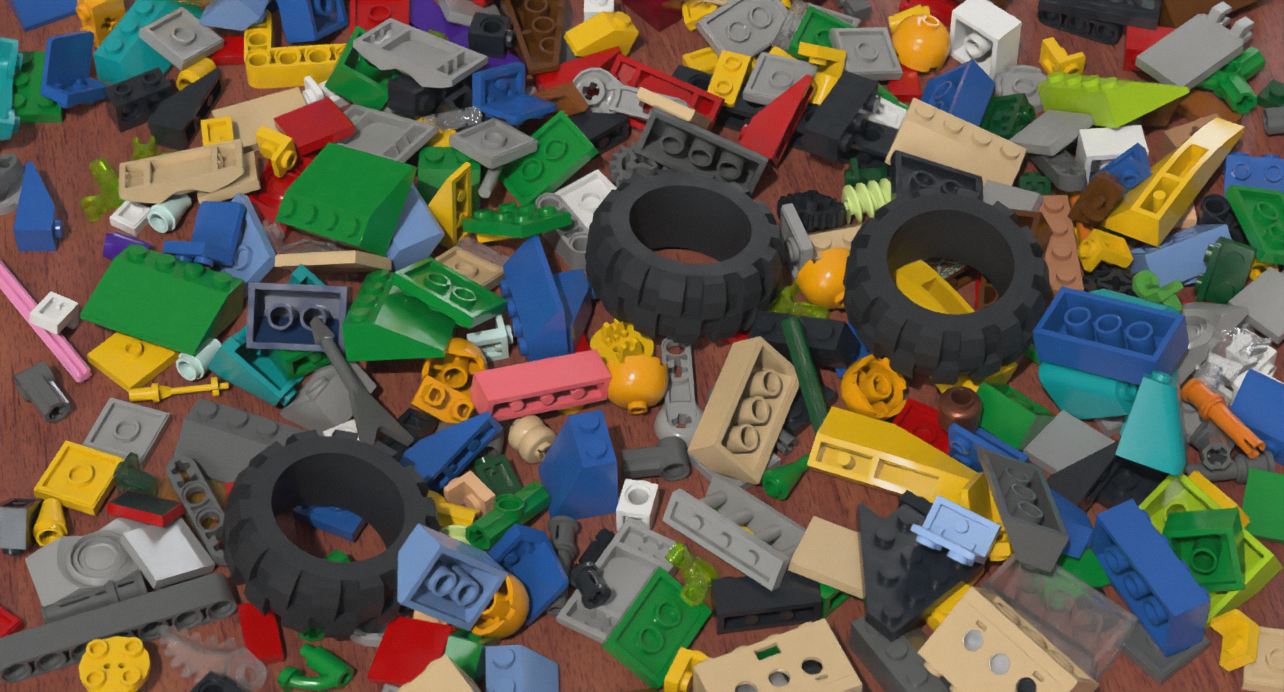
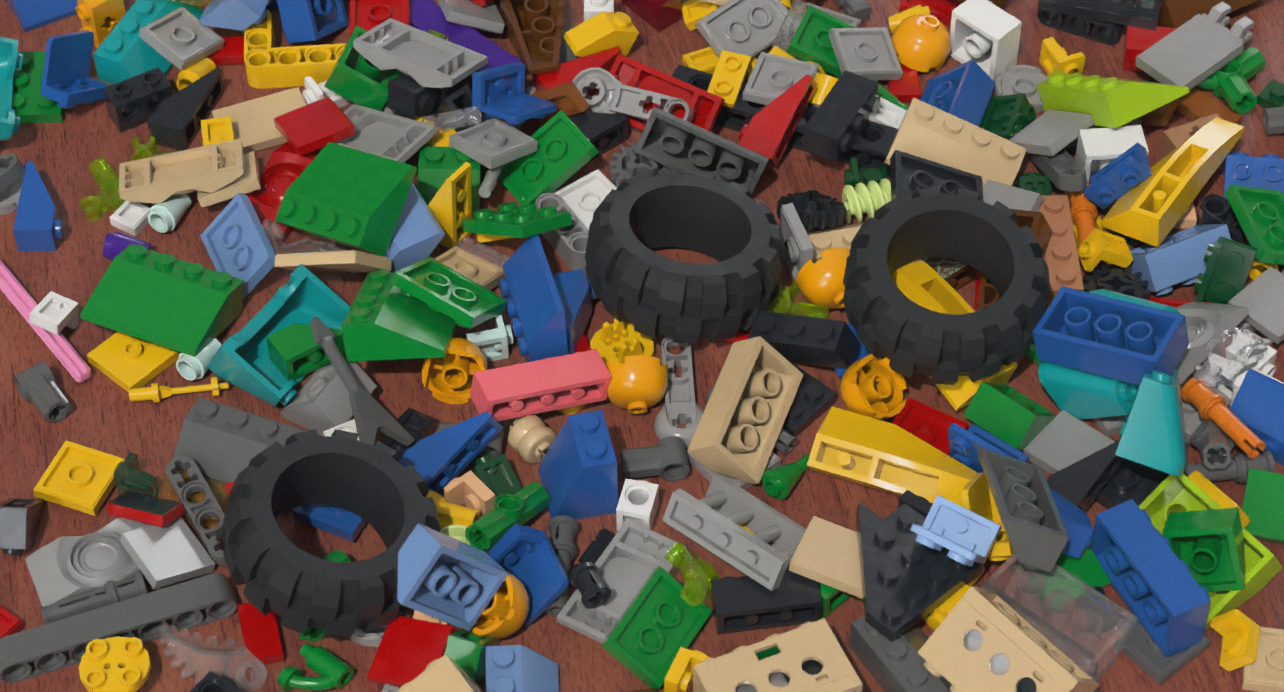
yellow cone [33,498,68,547] -> none
light grey tile [82,397,172,470] -> none
blue bracket [162,201,245,268] -> none
dark blue slope [246,282,353,353] -> none
yellow bracket [255,125,298,178] -> none
light orange hips [410,375,476,423] -> none
black brick [468,12,516,59] -> none
tan tile [636,87,711,130] -> none
dark green axle [781,316,829,436] -> none
yellow bracket [798,42,847,79] -> none
copper head [937,386,982,433] -> none
reddish brown hips [1068,171,1125,230] -> none
bright green hips [1132,270,1184,311] -> none

